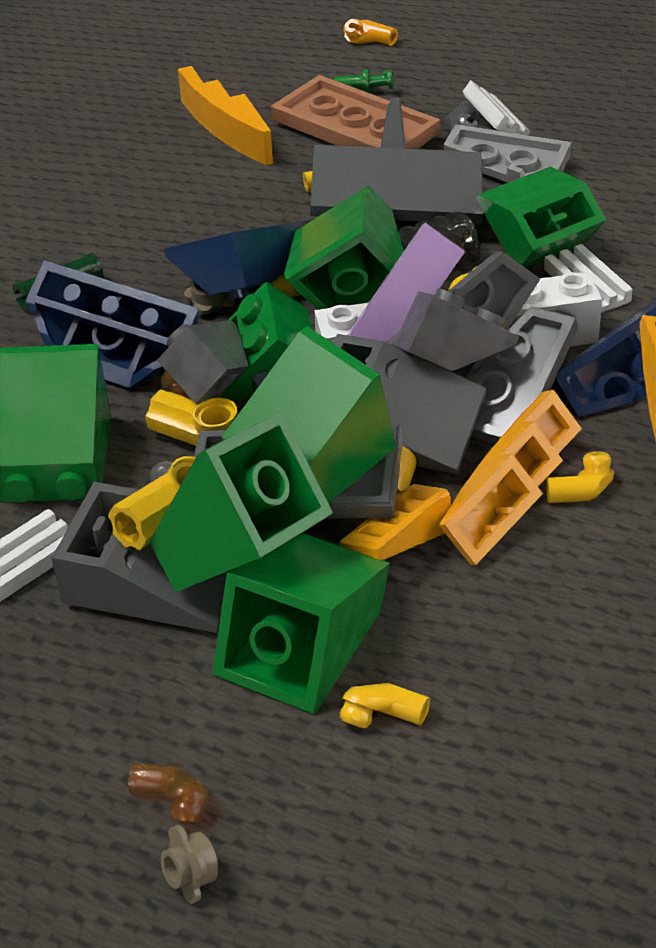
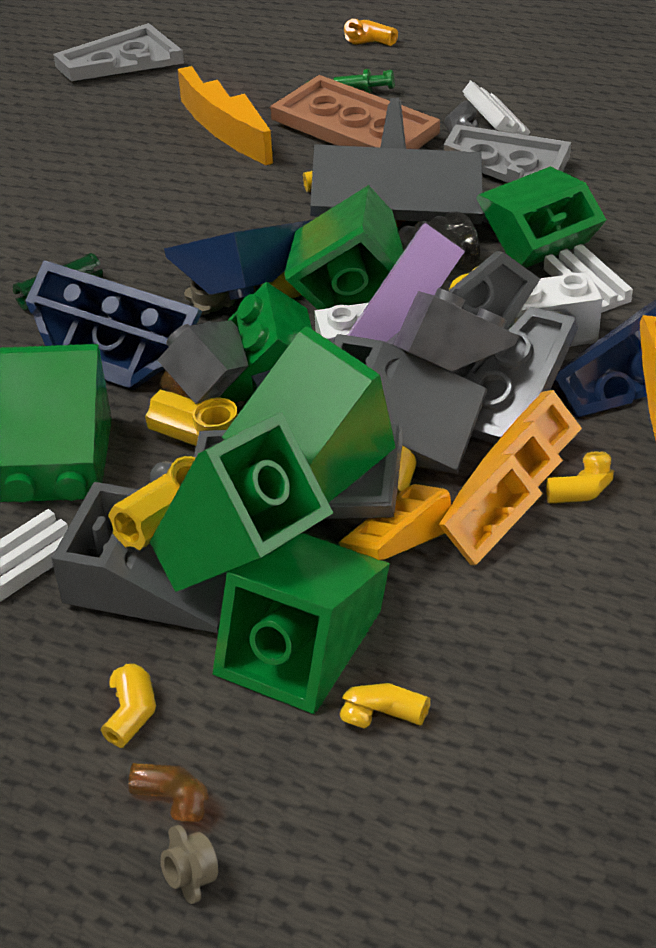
none -> light grey wing [53,23,184,81]
none -> yellow arm [101,663,156,748]

